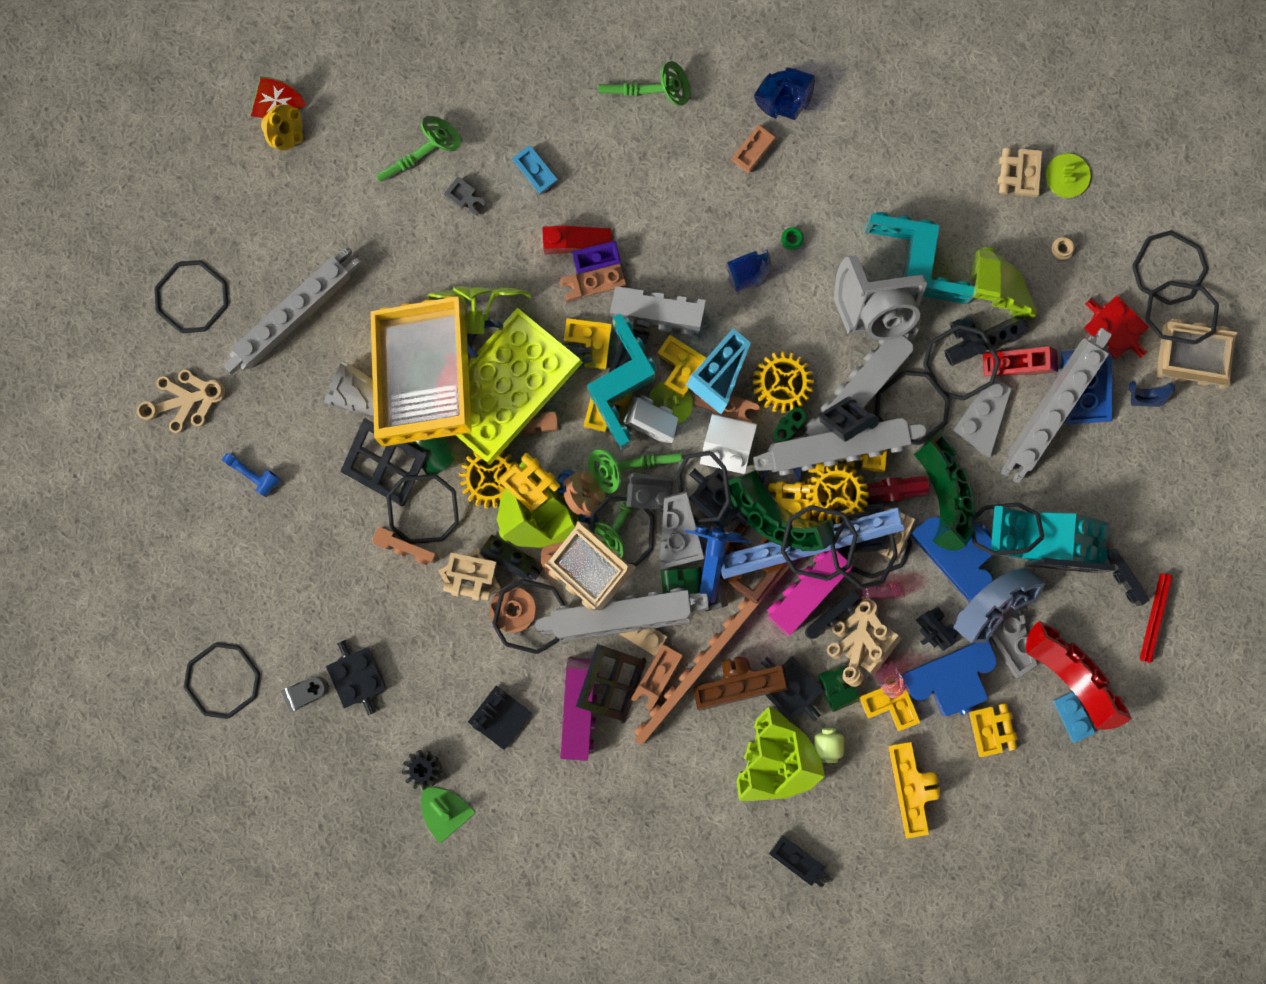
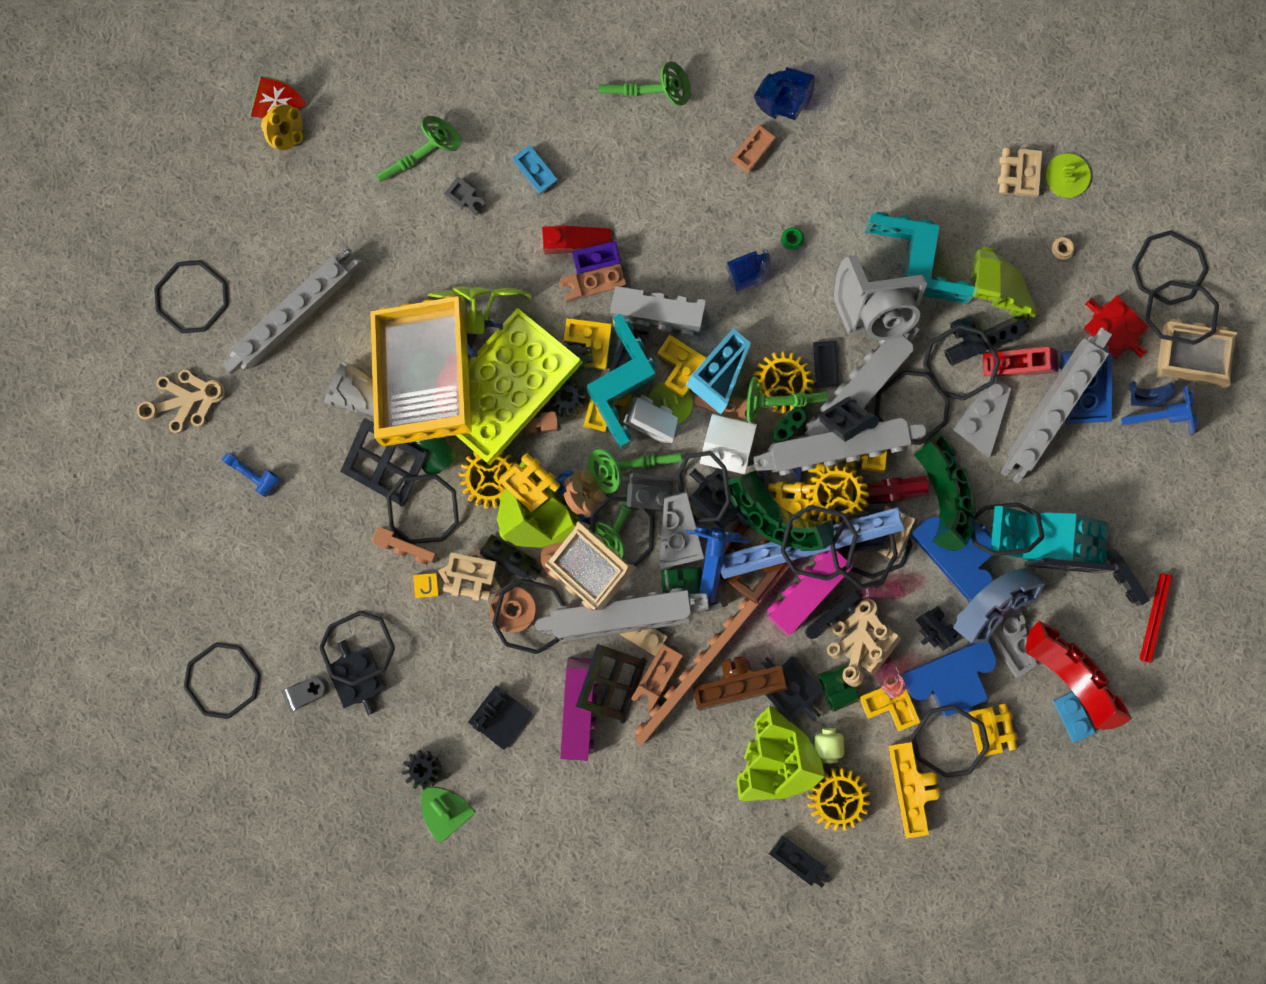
none -> black piece [319,611,395,686]
none -> yellow tile [413,573,439,598]
none -> black gear [549,379,587,417]
none -> bright green dish [747,377,828,423]
none -> yellow gear [807,768,870,831]
none -> black tile [813,341,839,388]
none -> black piece [911,705,990,778]
none -> blue piece [1121,386,1198,436]

